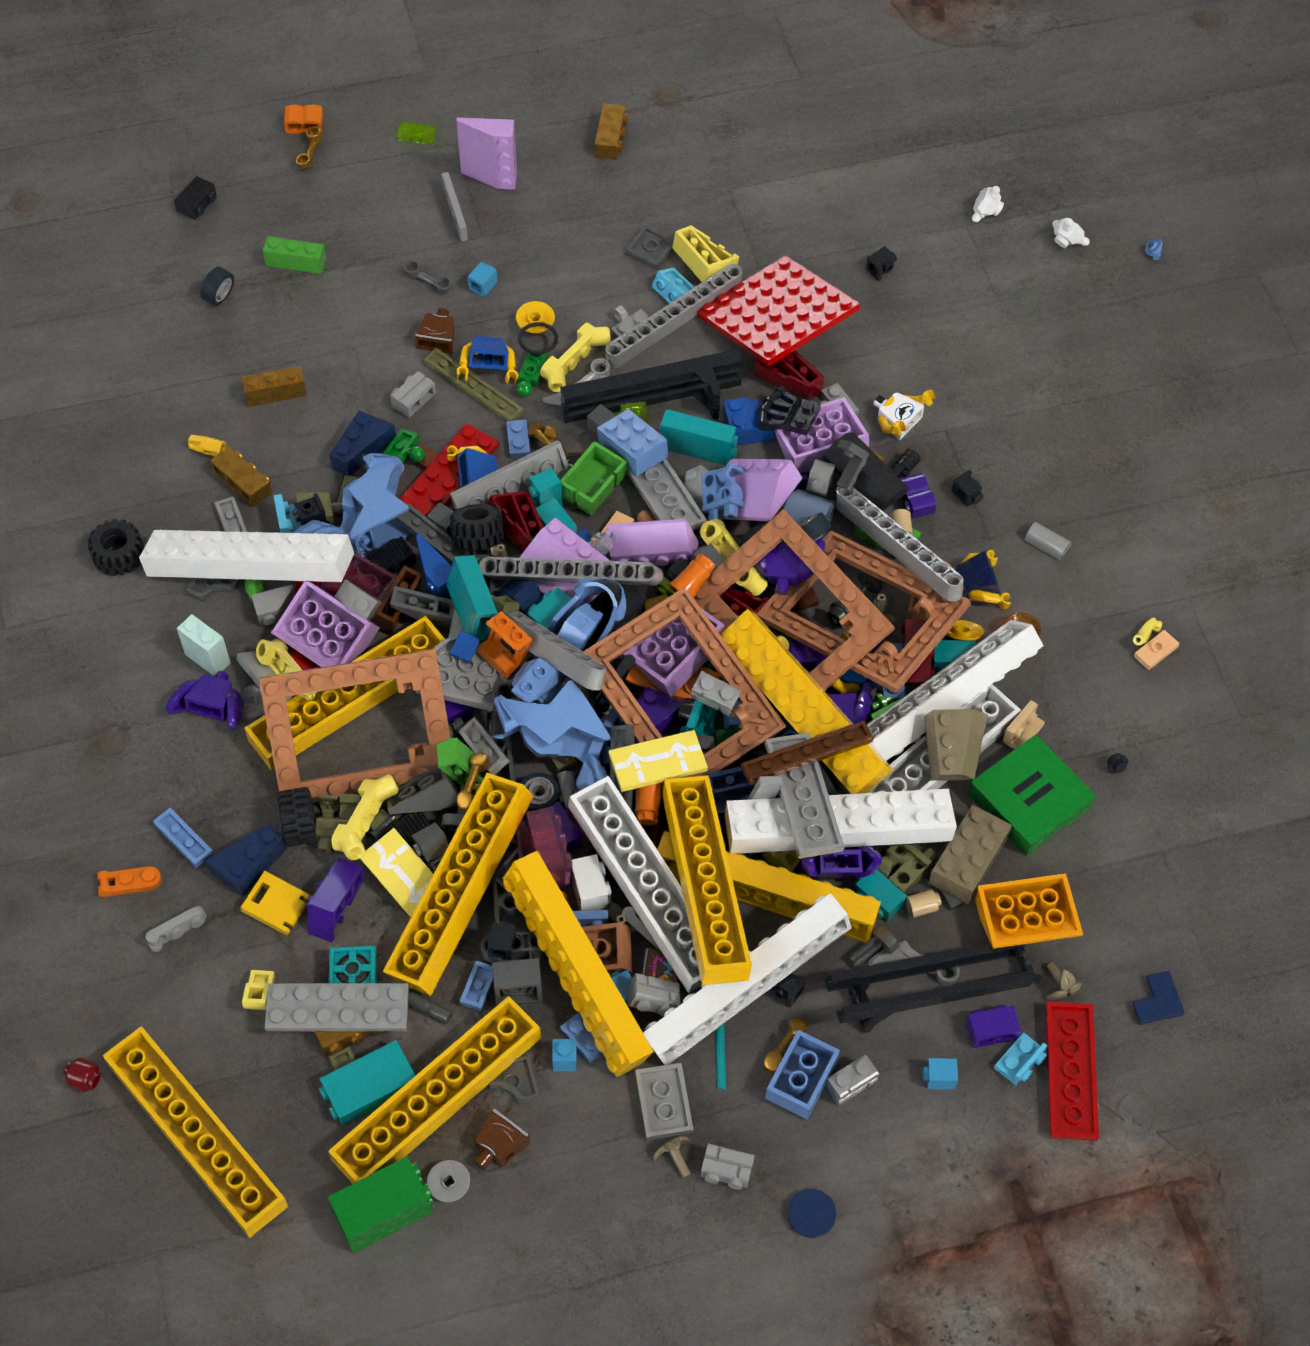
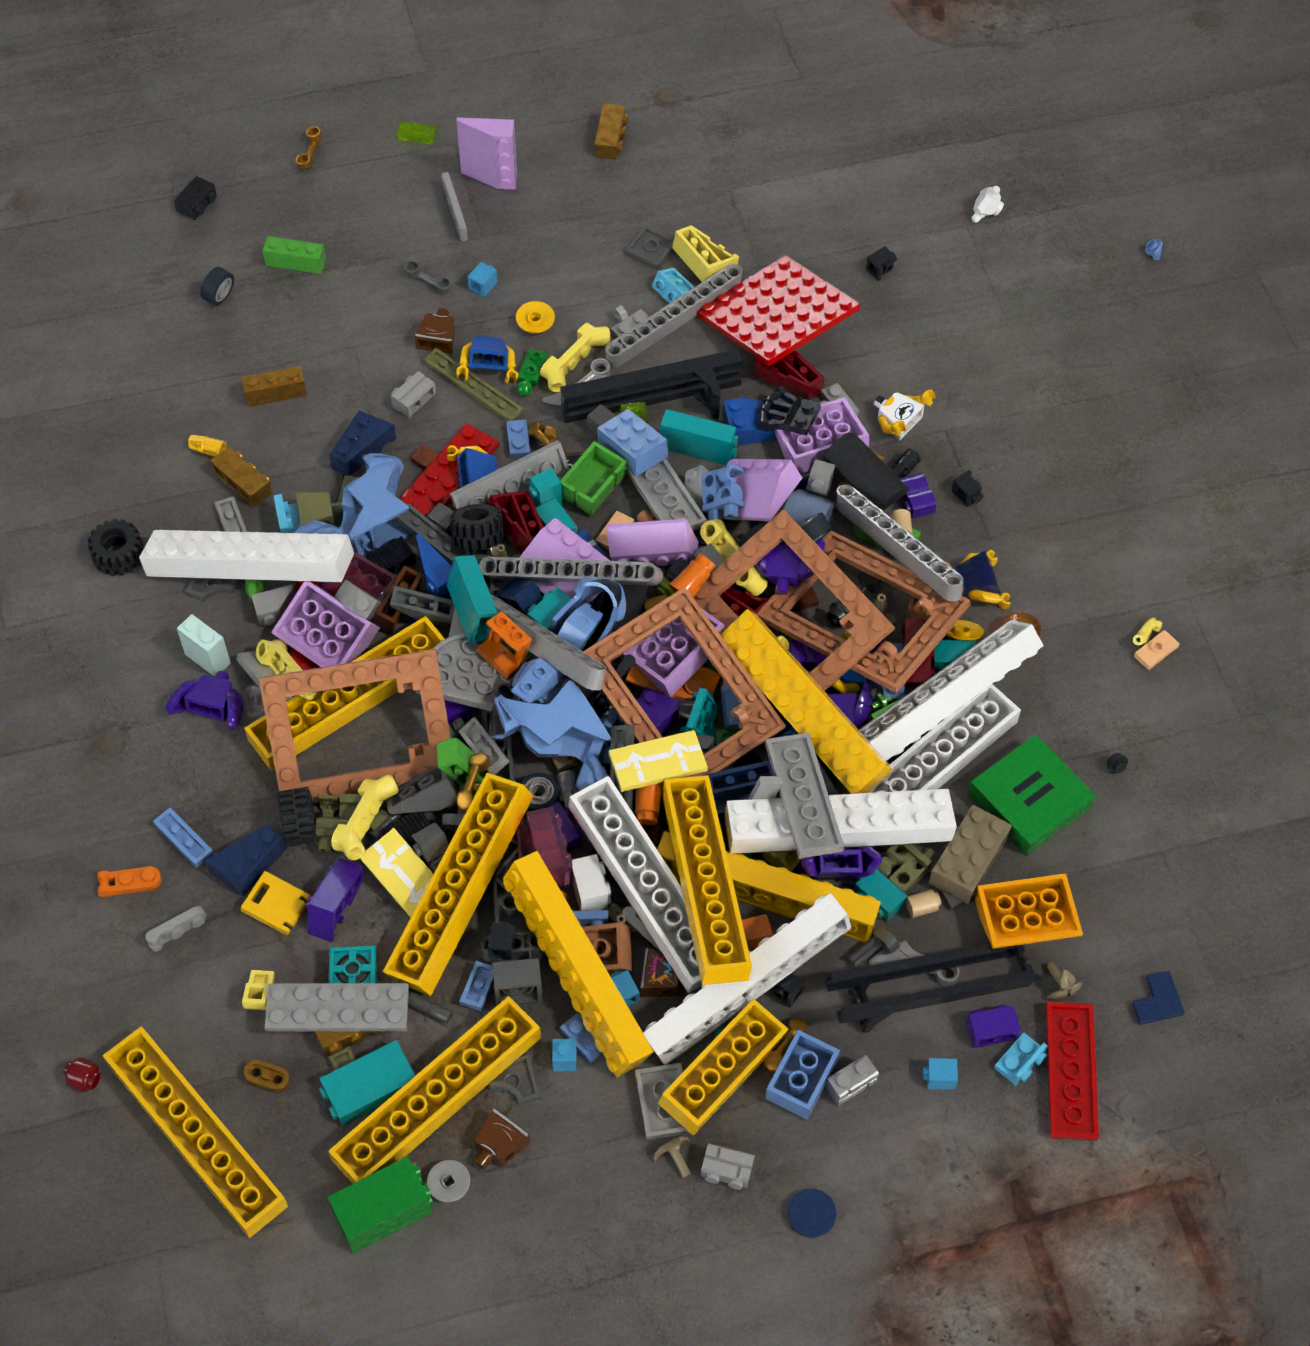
orange brick [284,104,323,134] -> none
black brick [292,493,327,525] -> none
green plate [383,428,425,463] -> none
blue slope [450,631,480,663] -> none
olive tile [492,596,520,613] -> none
black piece [518,322,559,355] -> none
clear plate [590,531,616,556] -> none
light grey brick [627,973,680,1016] -> none
light grey brick [690,671,741,716] -> none
reddish brown tile [741,721,874,785] -> none
dark grey bracket [837,439,869,490] -> none
dark tan wedge [924,709,988,781] -> none
tan bracket [1002,700,1045,750] -> none
light grey brick [1025,522,1072,560] -> none
white rock [1052,218,1090,248] -> none
none -> pearl gold plate [244,1059,290,1093]
none -> yellow brick [658,998,789,1136]
none -> orange brick [742,914,773,949]

